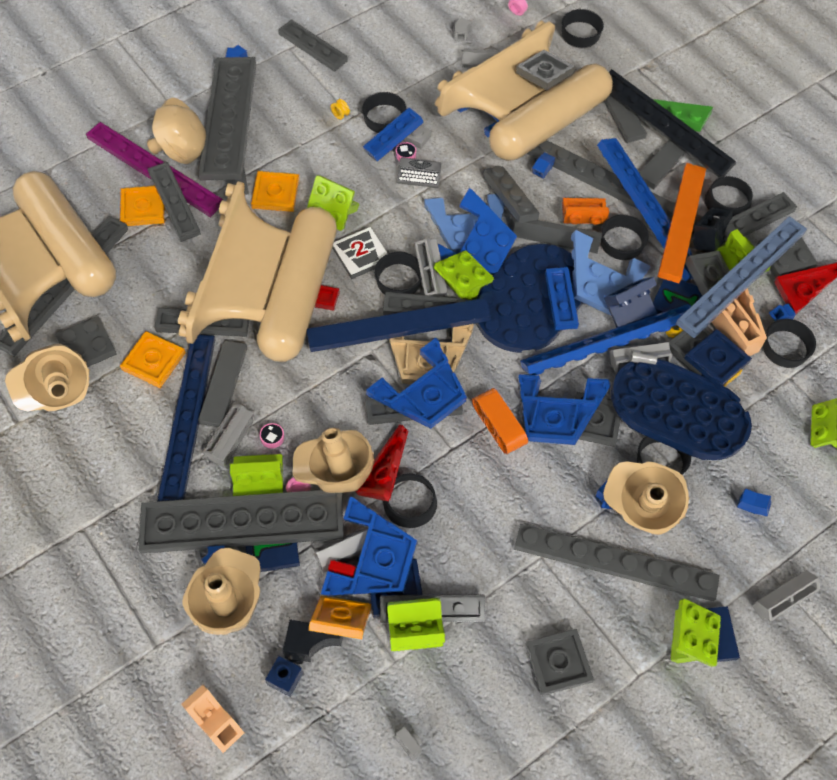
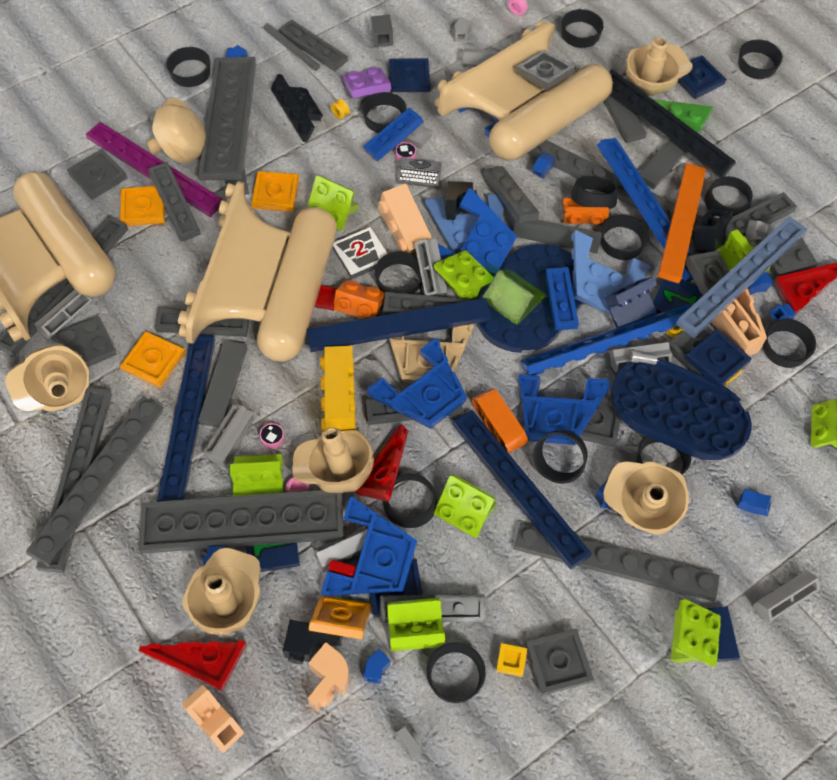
dark blue plate [265,656,304,697] -> none
none -> dark grey plate [26,396,164,567]
none -> light grey piece [34,289,93,339]
none -> dark grey plate [36,388,112,573]
none -> dark grey plate [67,149,128,200]
none -> red wing [138,640,247,691]
none -> black tyre [166,47,210,87]
none -> dark grey bar [264,23,320,71]
none -> black bracket [271,74,323,142]
none -> light nougat brick [307,642,349,712]
none -> yellow wedge [320,346,356,432]
none -> orange bracket [334,280,386,319]
none -> medium lavender plate [342,67,391,98]
none -> blue piece [364,649,391,684]
none -> dark grey brick [371,15,393,47]
none -> light nougat wedge [377,184,432,255]
none -> dark blue tile [390,58,430,93]
none -> black tyre [426,642,486,703]
none -> lime bracket [434,474,497,538]
none -> black arch [446,181,477,220]
none -> dark blue tile [452,410,592,570]
none -> clear neon green slope [482,270,546,325]
none -> yellow plate [496,643,527,677]
none -> black tyre [533,429,588,484]
none -> black tyre [571,176,618,209]
none -> tan piece [625,37,692,96]
none -> dark blue tile [677,55,727,99]
none -> black tyre [738,39,783,79]
none -> light grey piece [746,220,769,247]
none -> blue piece [748,272,773,295]

